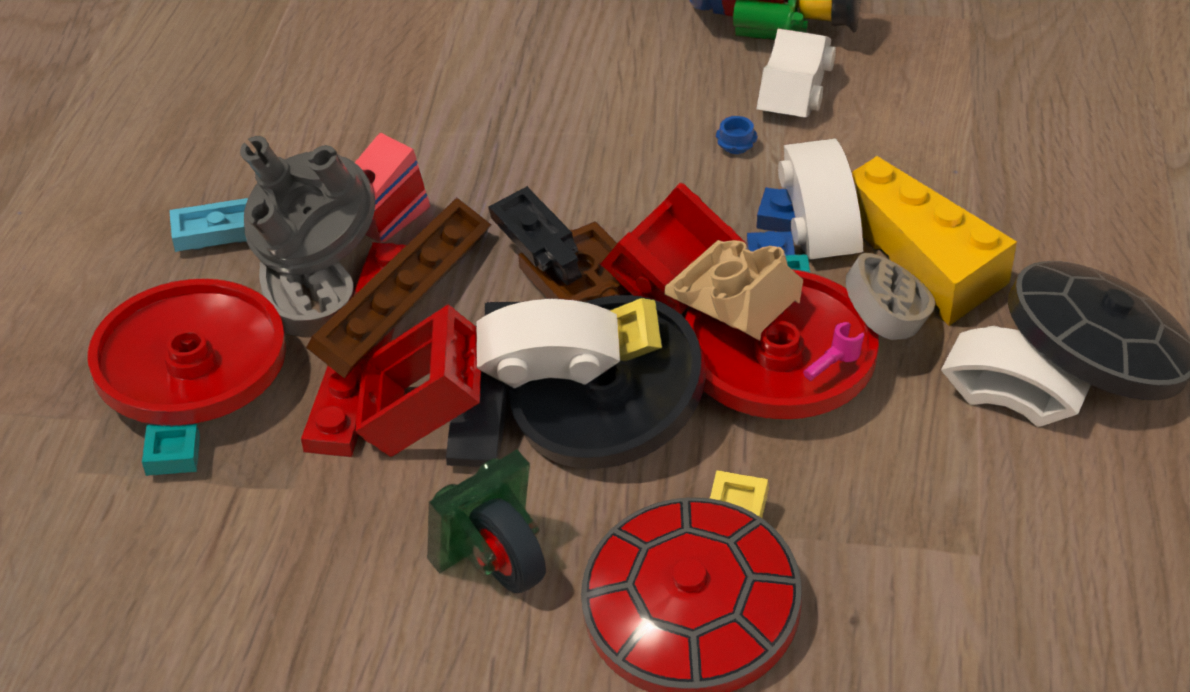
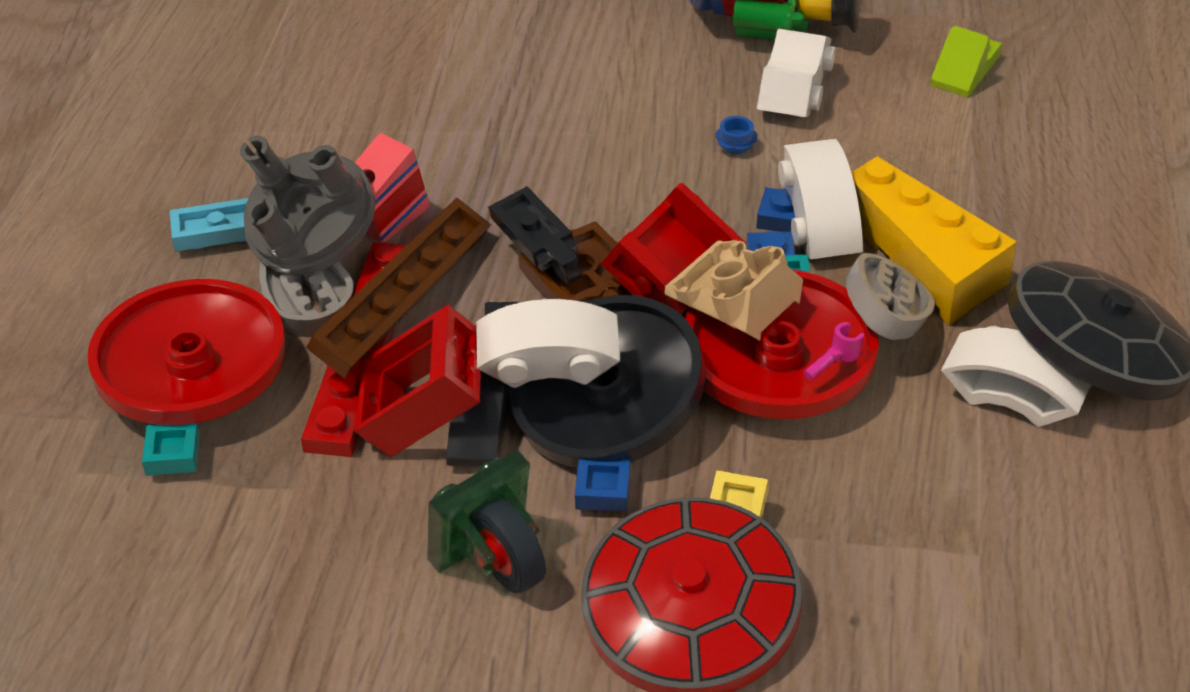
light yellow plate [610,298,662,361] -> none
none -> blue plate [575,459,630,512]
none -> lime slope [930,26,1002,98]

